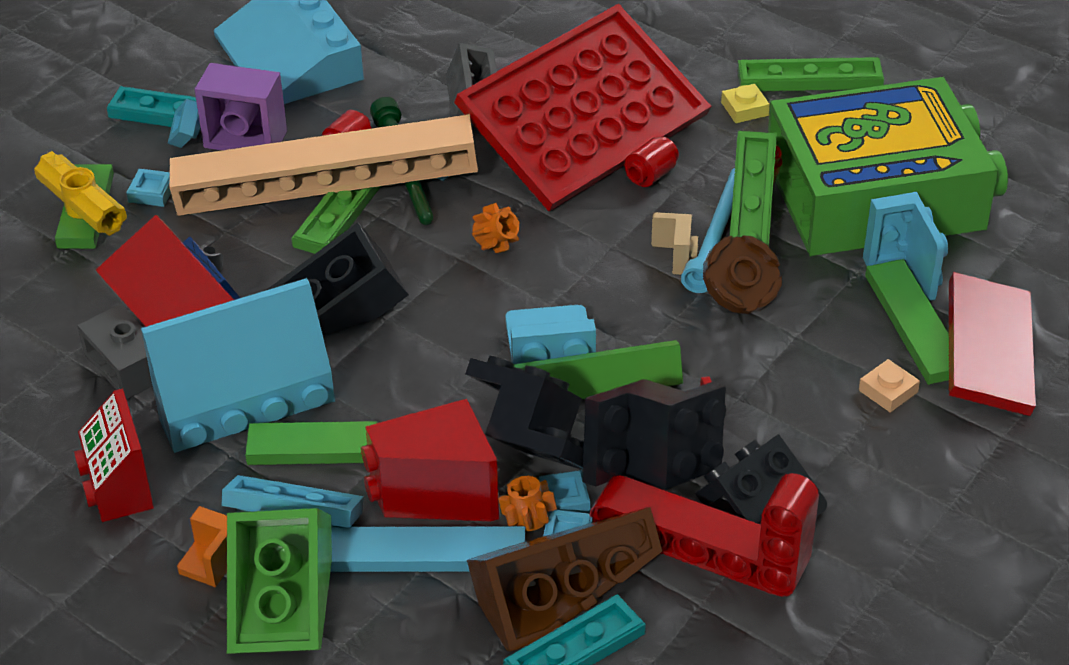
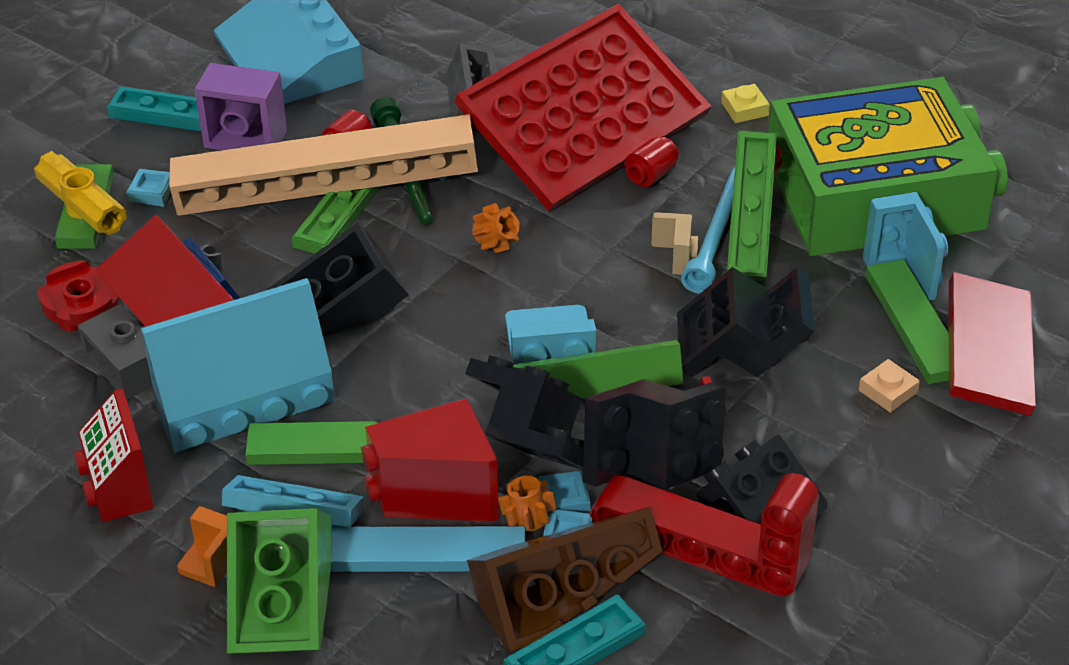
medium azure plate [168,99,201,148] -> none
reddish brown tile [703,235,782,314] -> none
bright green tile [737,57,884,91] -> none
none -> red plate [38,261,120,331]
none -> black bracket [677,267,815,377]

